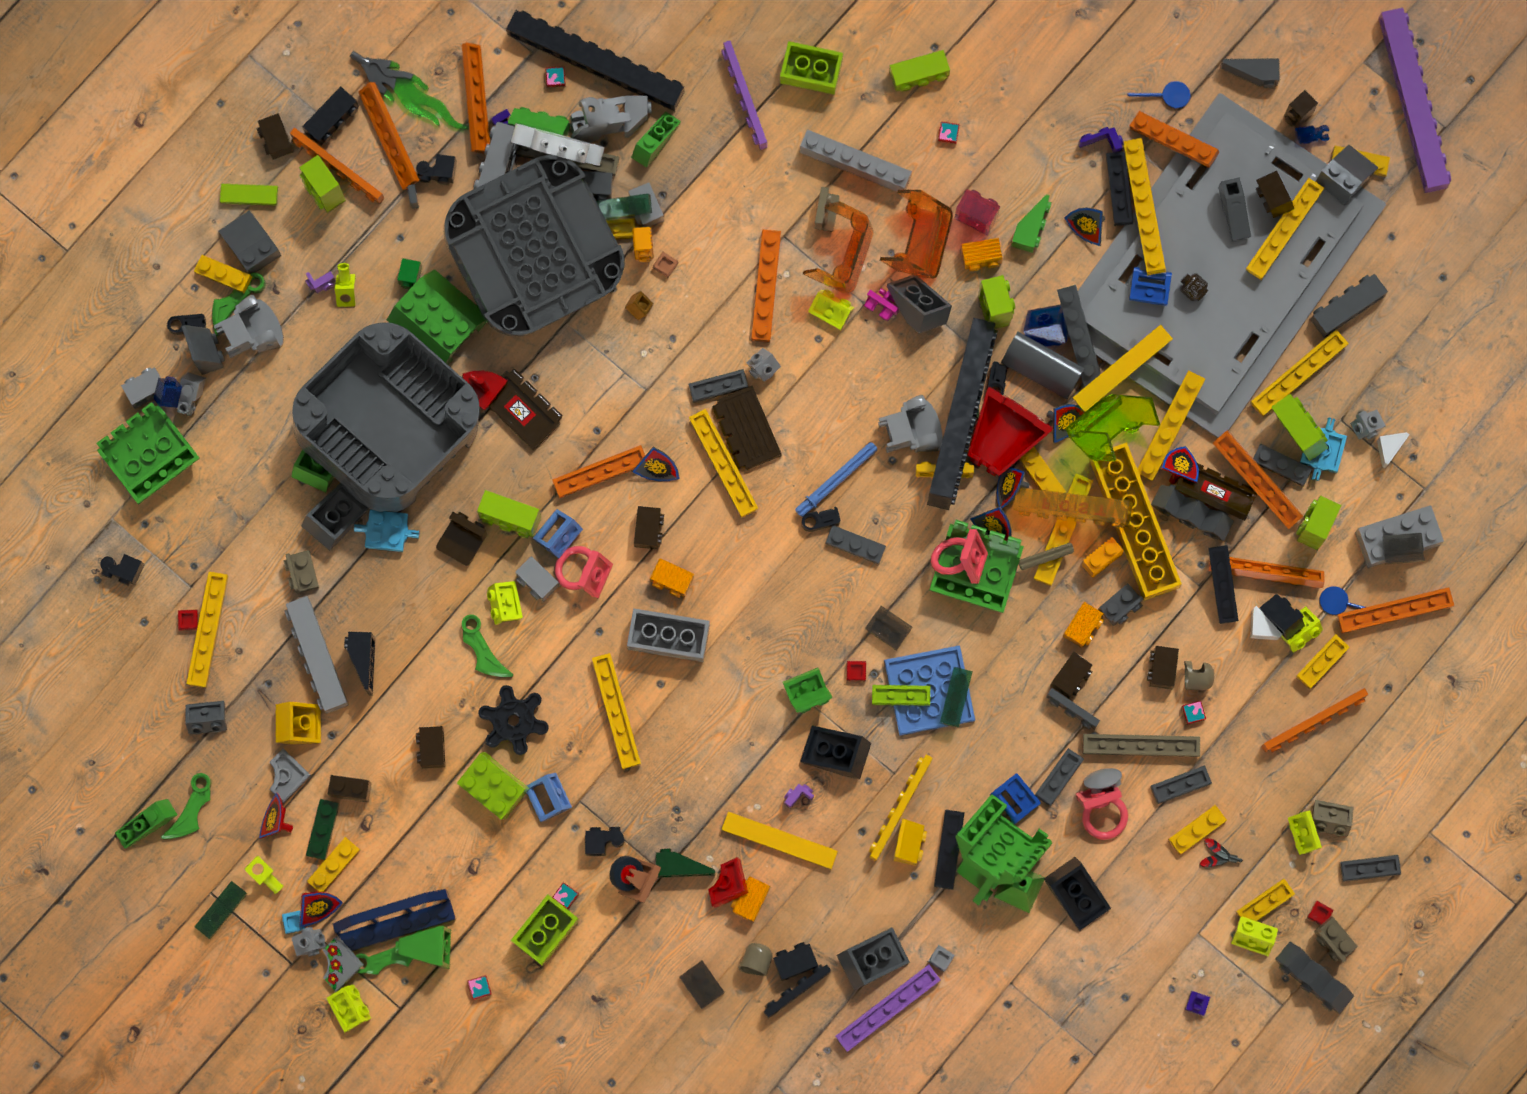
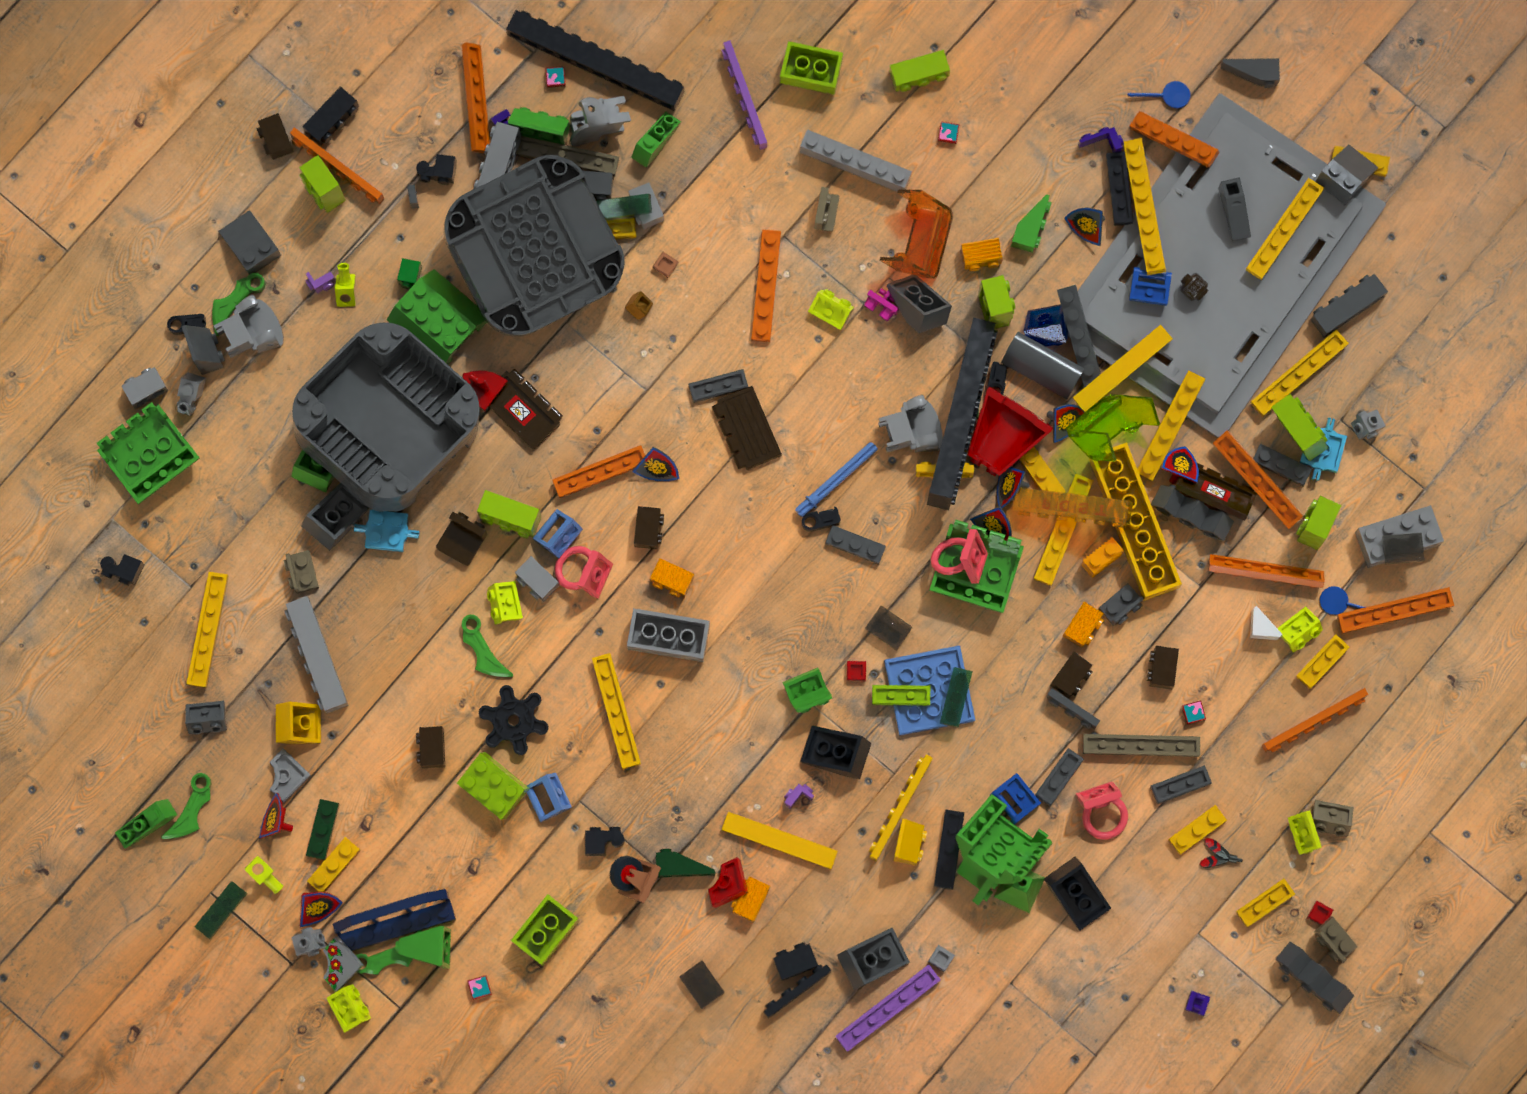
clear blue brick [154,377,182,408] -> none
red tile [178,610,198,630] -> none
yellow plate [194,255,252,293] -> none
lime tile [220,184,278,206] -> none
medium azure tile [282,910,305,934] -> none
dark brown brick [328,775,372,802] -> none
black slope [344,632,376,696] -> none
clear neon green piece [350,51,469,130] -> none
orange plate [358,82,419,190] -> none
white piece [511,123,605,166] -> none
tile [552,882,579,910] -> none
light grey slope [624,96,652,137] -> none
light orange brick [632,227,654,262] -> none
yellow plate [689,409,758,518] -> none
dark tan helmet [738,943,773,976] -> none
light grey brick [747,348,781,382] -> none
clear orange windscreen [803,201,874,293] -> none
clear pink brick [954,189,1000,236] -> none
dark tan axle [1018,543,1074,570] -> none
light grey dish [1084,768,1122,793] -> none
dark tan helmet [1184,661,1215,690] -> none
black plate [1208,545,1239,624] -> none
neon yellow bracket [1231,916,1278,956] -> none
dark brown brick [1255,170,1294,218] -> none
black brick [1259,593,1305,641] -> none
dark brown brick [1284,90,1318,129] -> none
clear blue plate [1295,125,1330,144] -> none
dark grey tile [1340,855,1401,882] -> none
white slope [1377,432,1410,468] -> none
medium lavender brick [1378,8,1451,193] -> none

